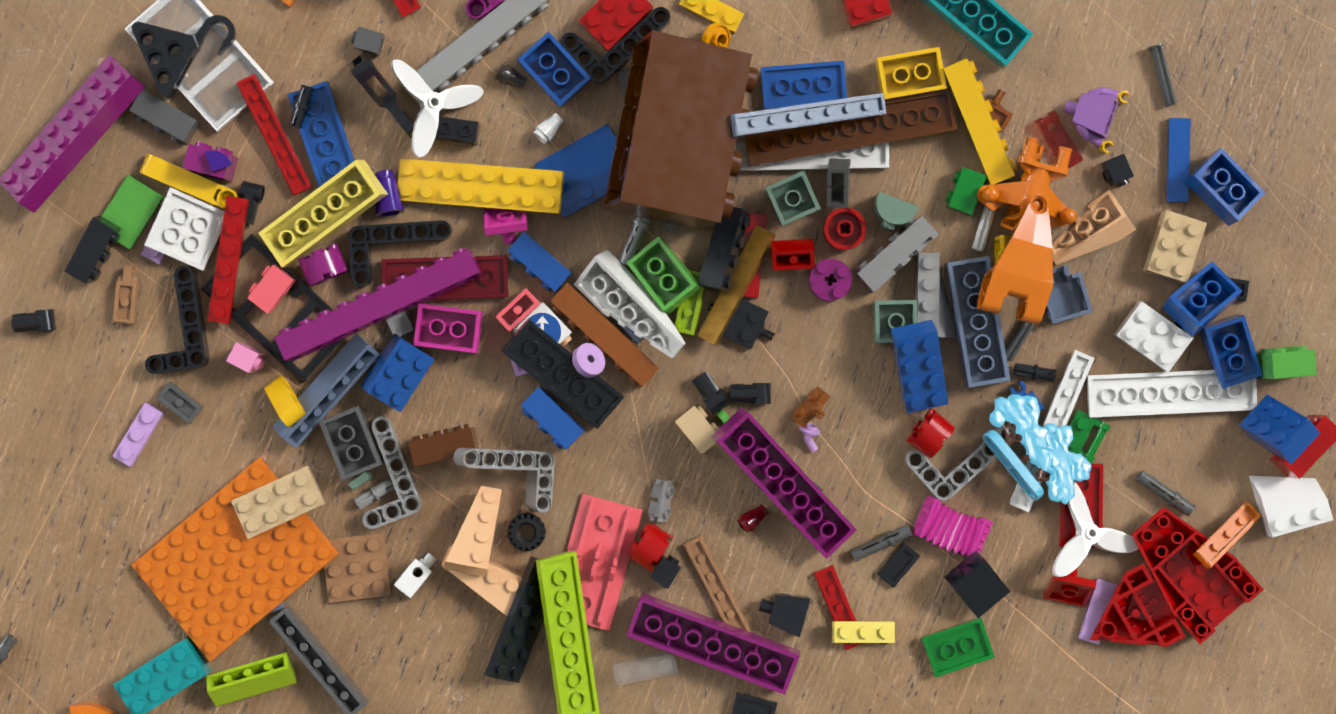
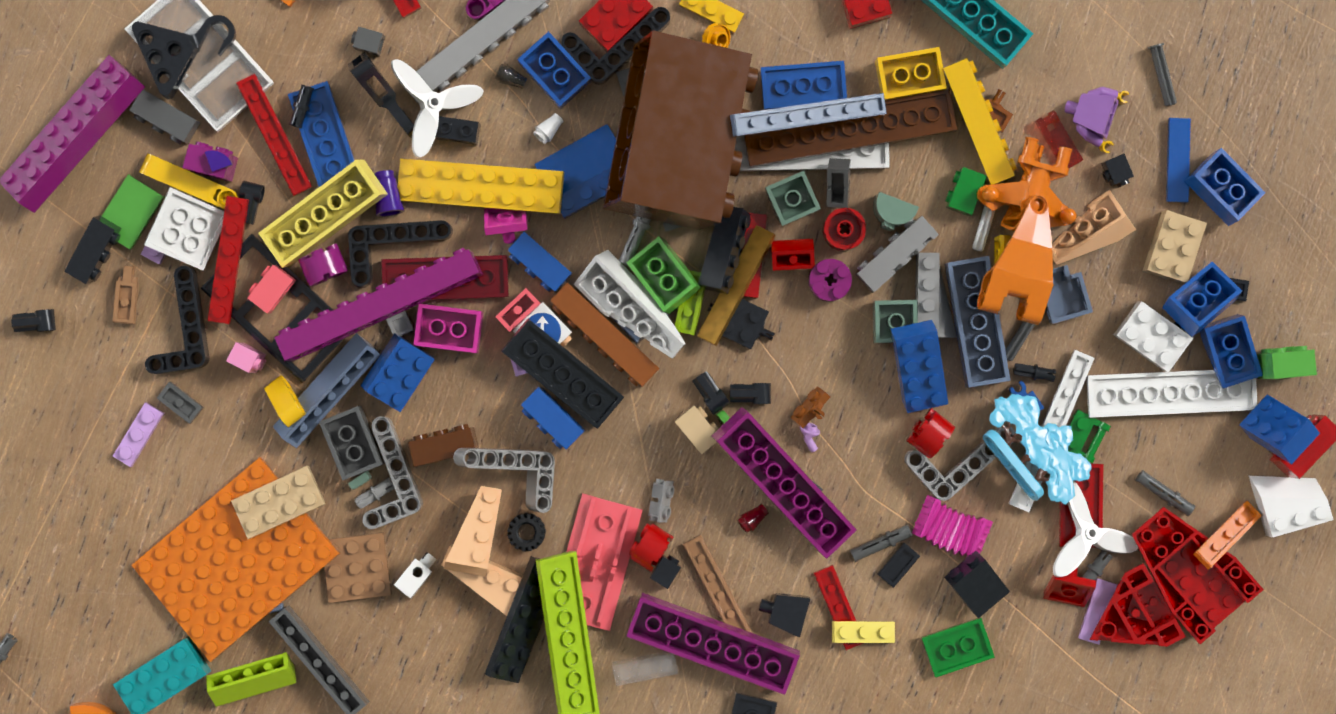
lavender piece [572,343,605,378] -> none
none -> dark grey pin [1082,550,1113,580]

